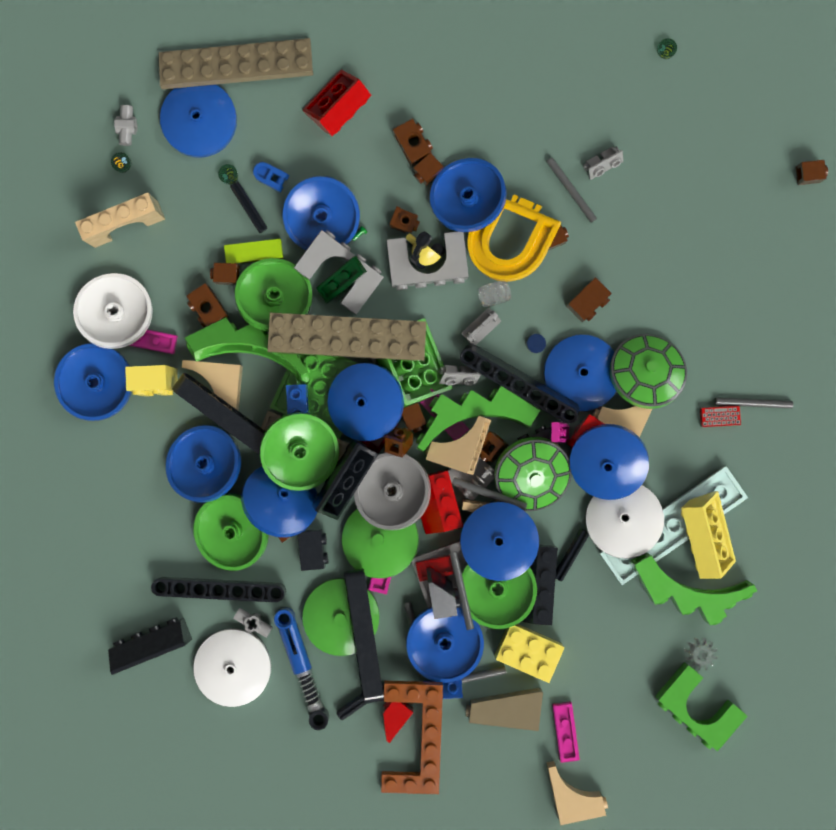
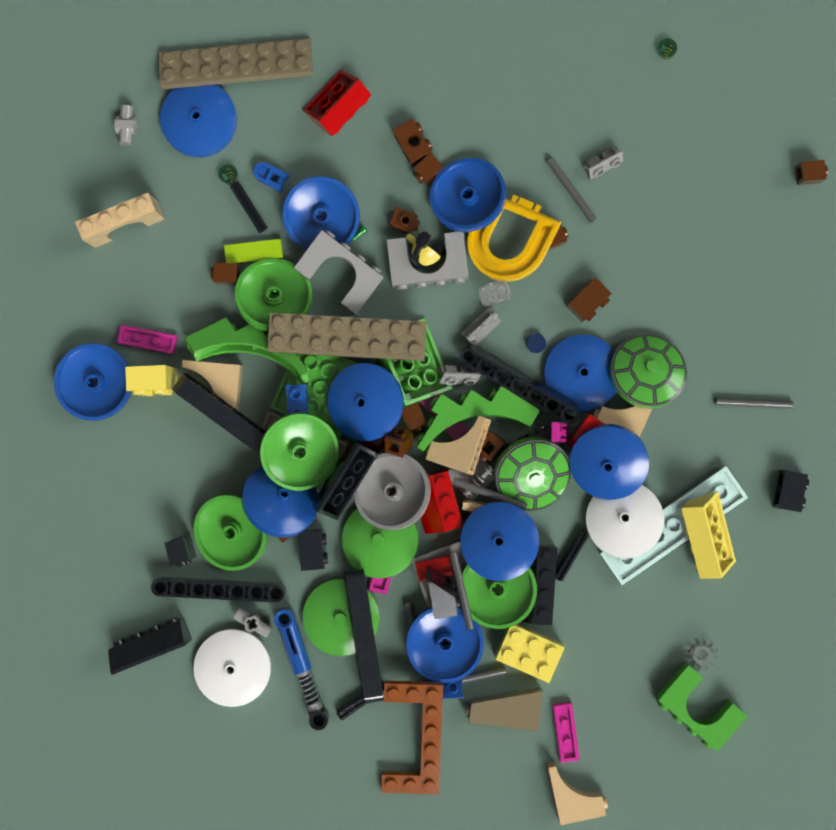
white dish [73,273,153,349] -> none
clear green tile [111,152,131,173] -> none
blue dish [166,425,241,503] -> none
reddish brown brick [187,283,229,327] -> none
dark green tile [316,256,367,304] -> none
red slope [383,702,414,743] -> none
bright green arch [630,552,757,626] -> none
tile [700,406,741,427] -> none
none -> black brick [164,535,197,567]
none -> black brick [773,470,809,512]

